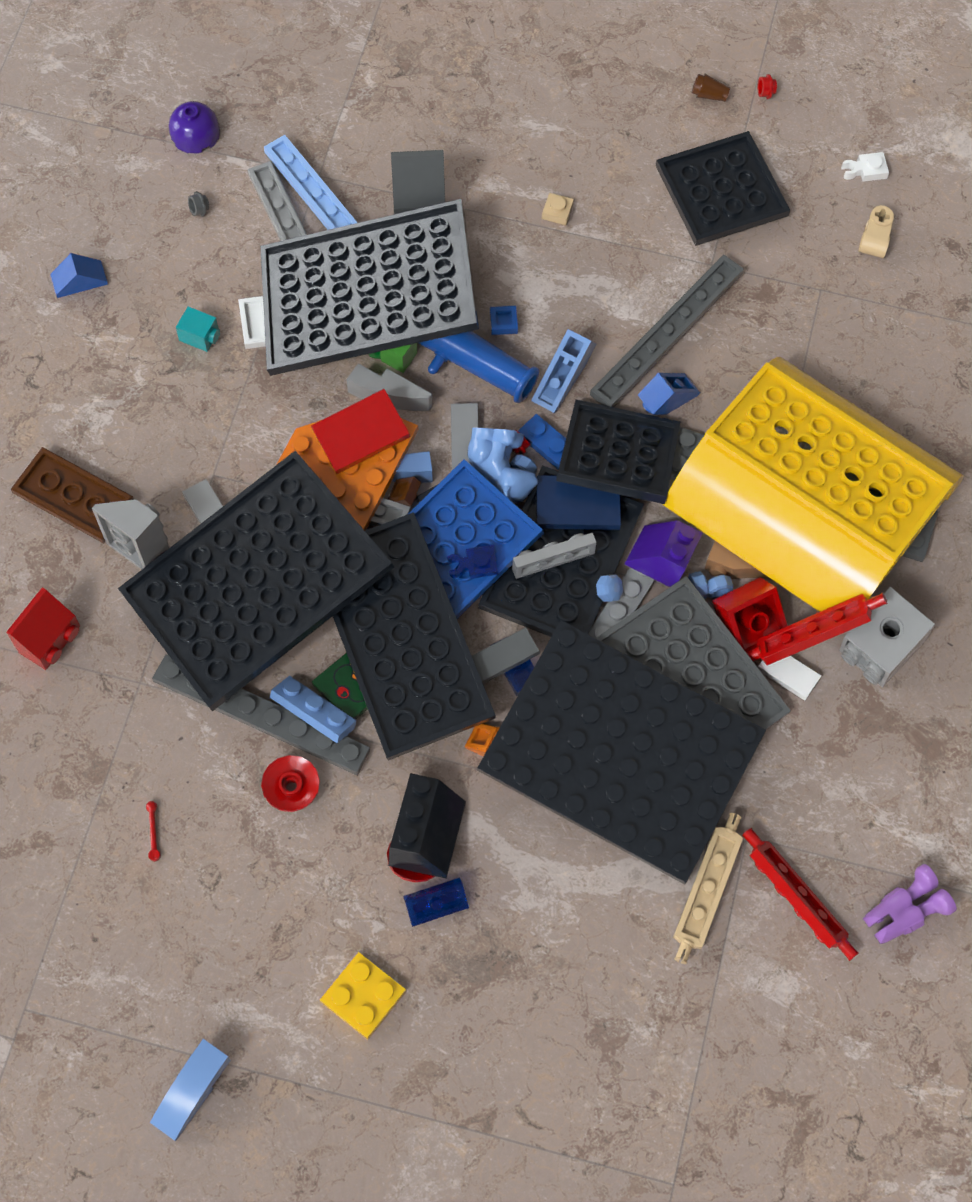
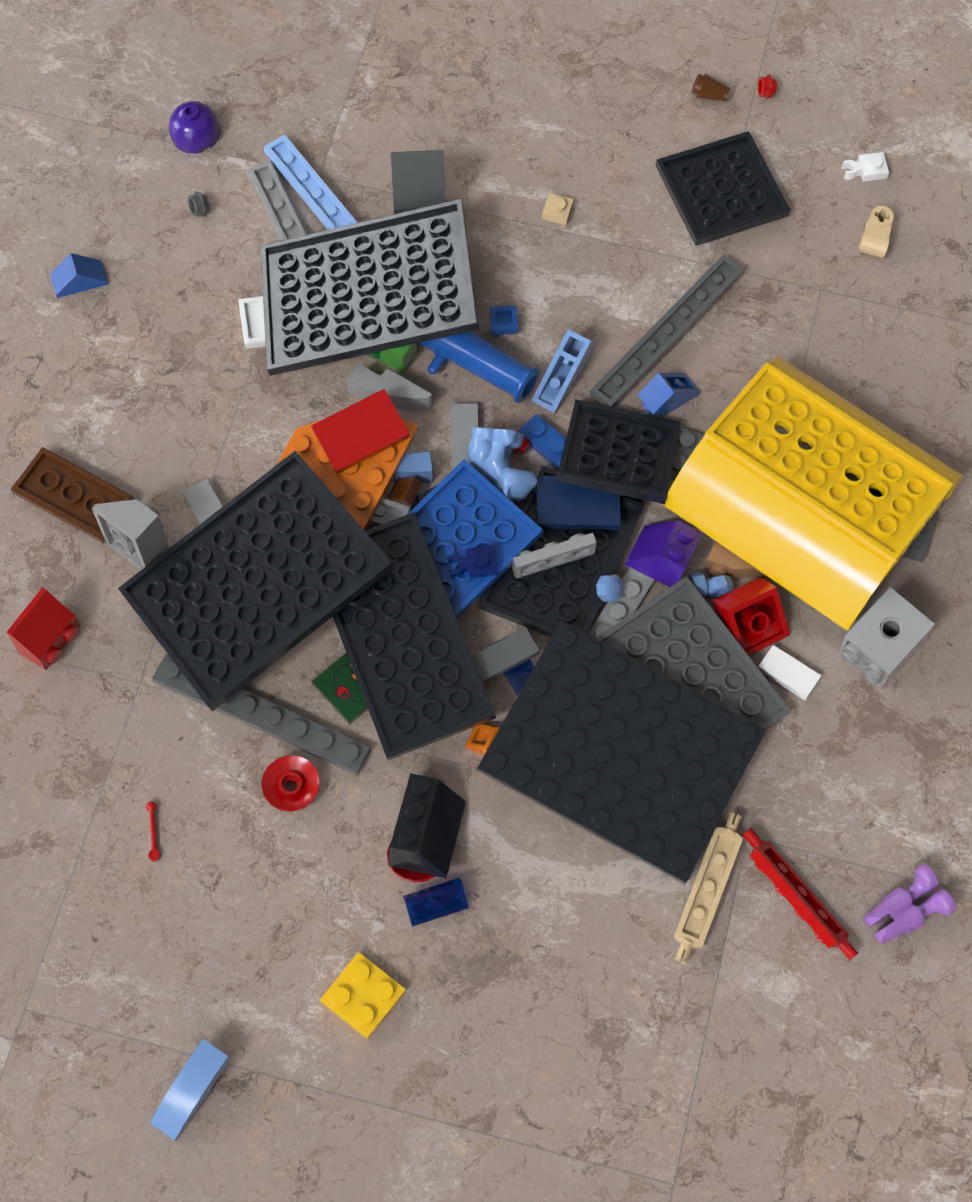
teal brick [176,306,220,352] -> none
medium blue plate [270,675,356,743] -> none
medium blue tile [510,455,537,474] -> none
red plate [746,593,888,666] -> none

